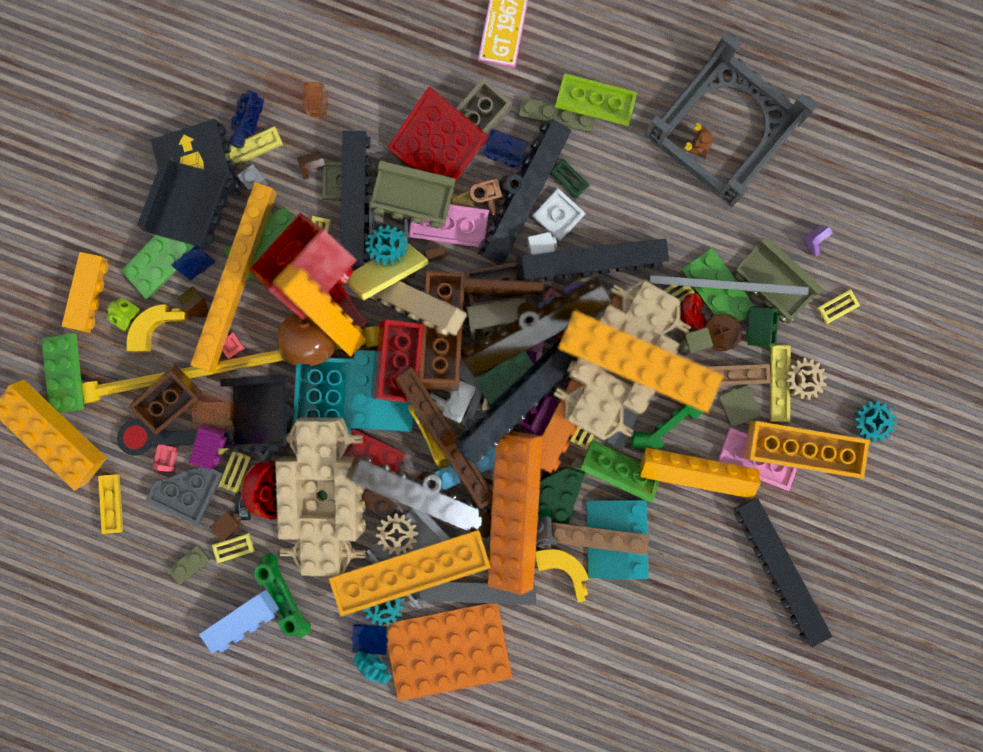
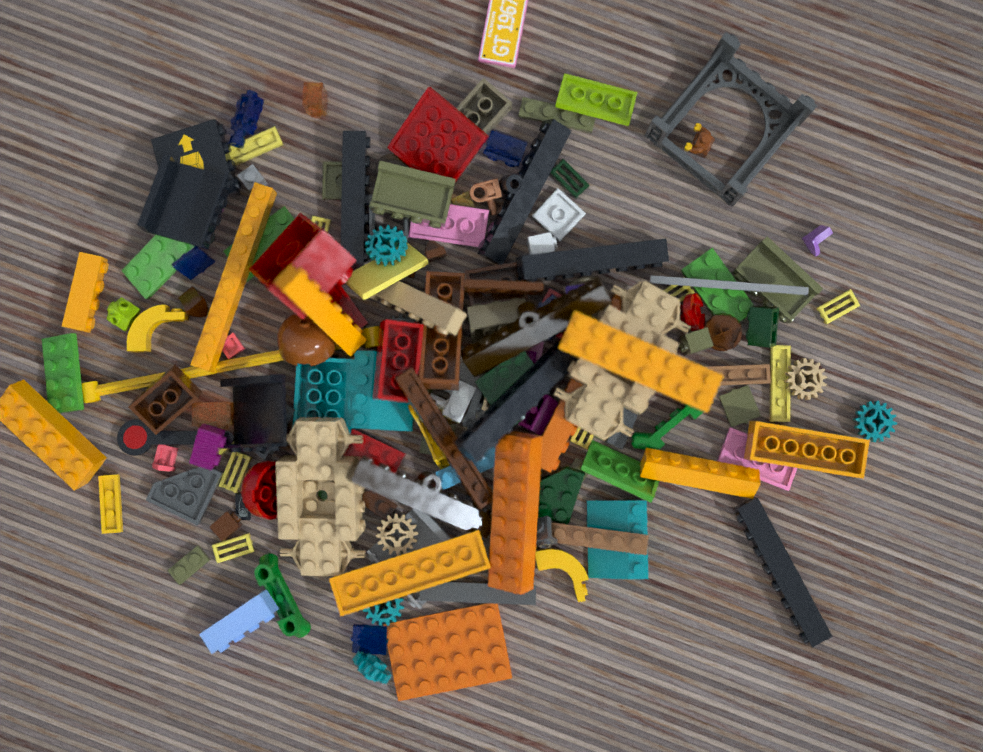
reddish brown tile [297,151,325,180] -> none

